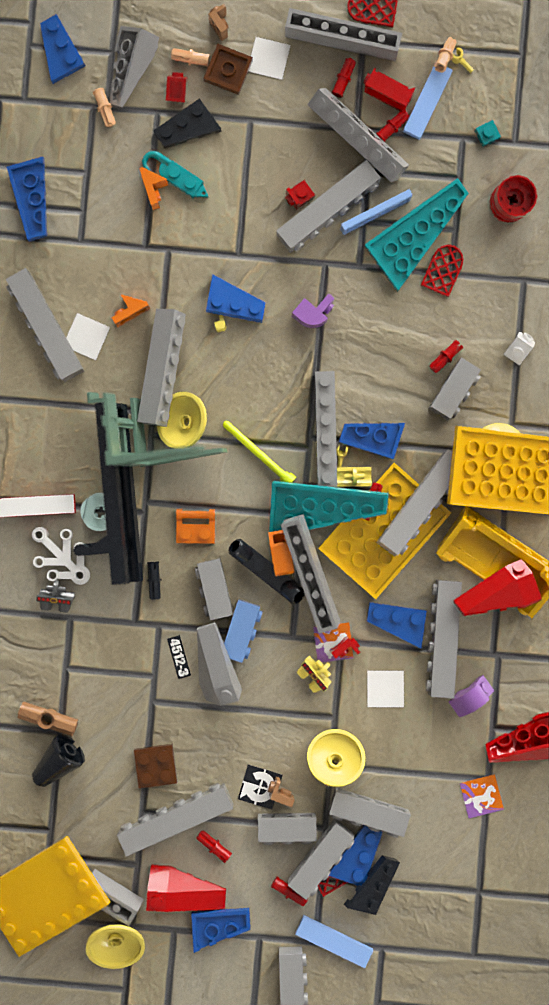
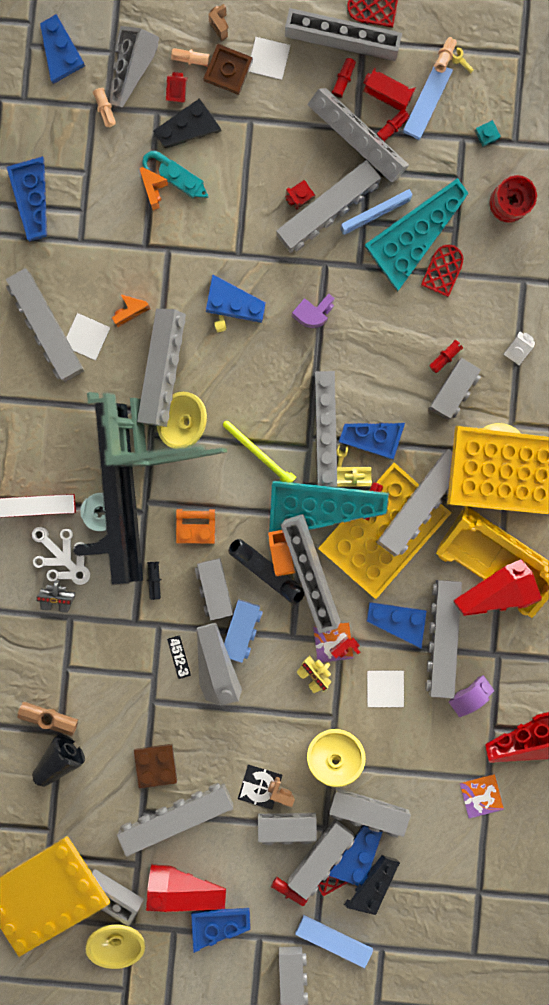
red axle [196,830,232,863] -> none

